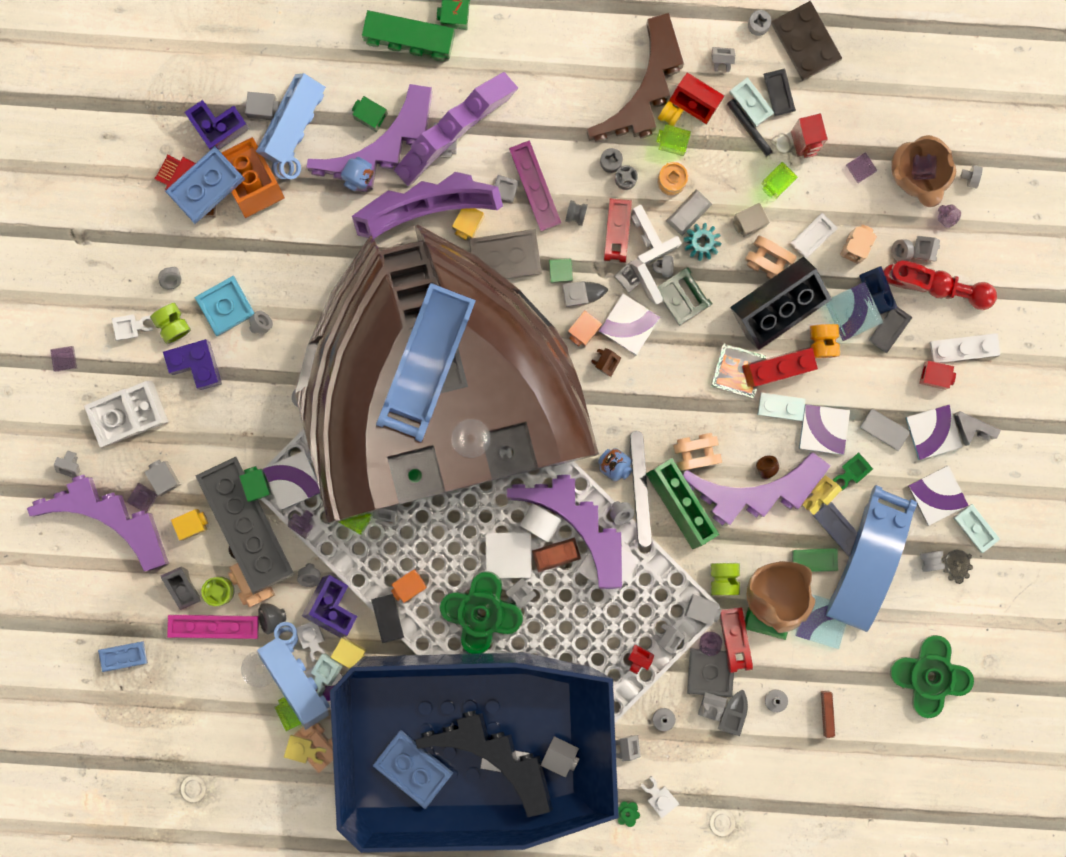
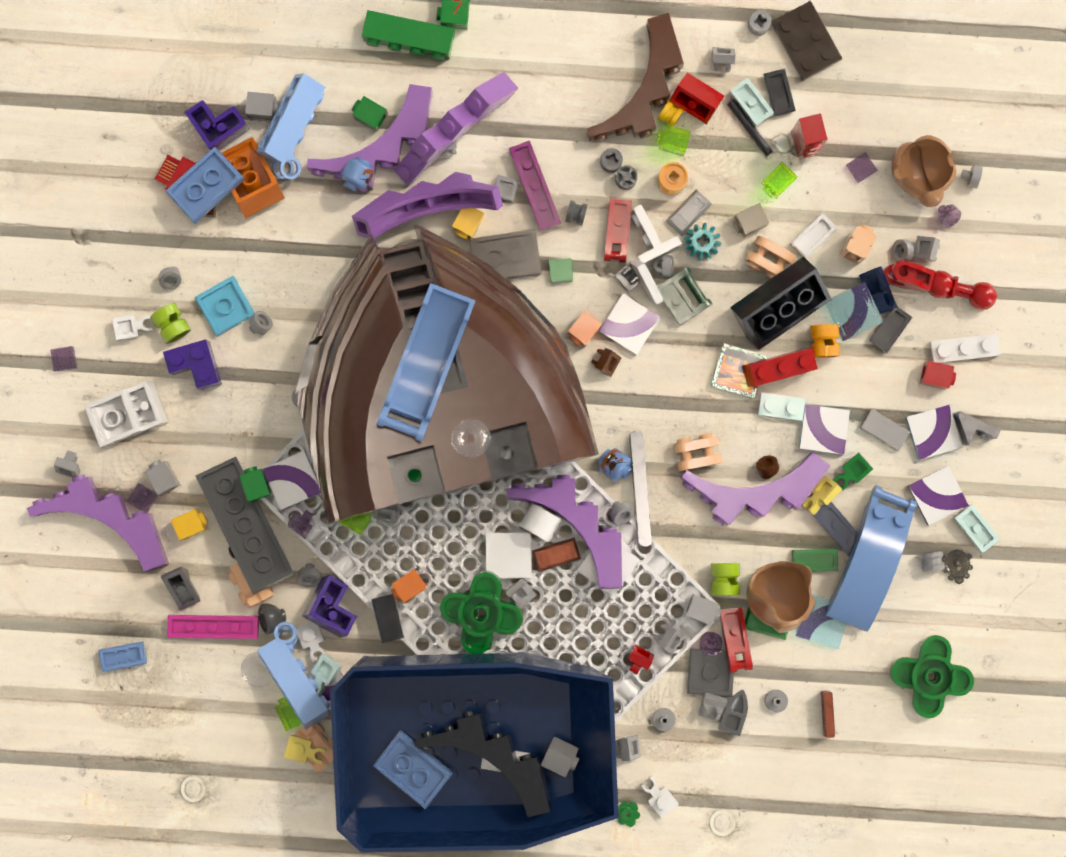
lime wheel [201,576,235,606] -> none
light yellow brick [330,637,367,669] -> none
plate [563,281,608,307] -> none
green brick [646,458,720,550] -> none
tile [912,154,937,180] -> none

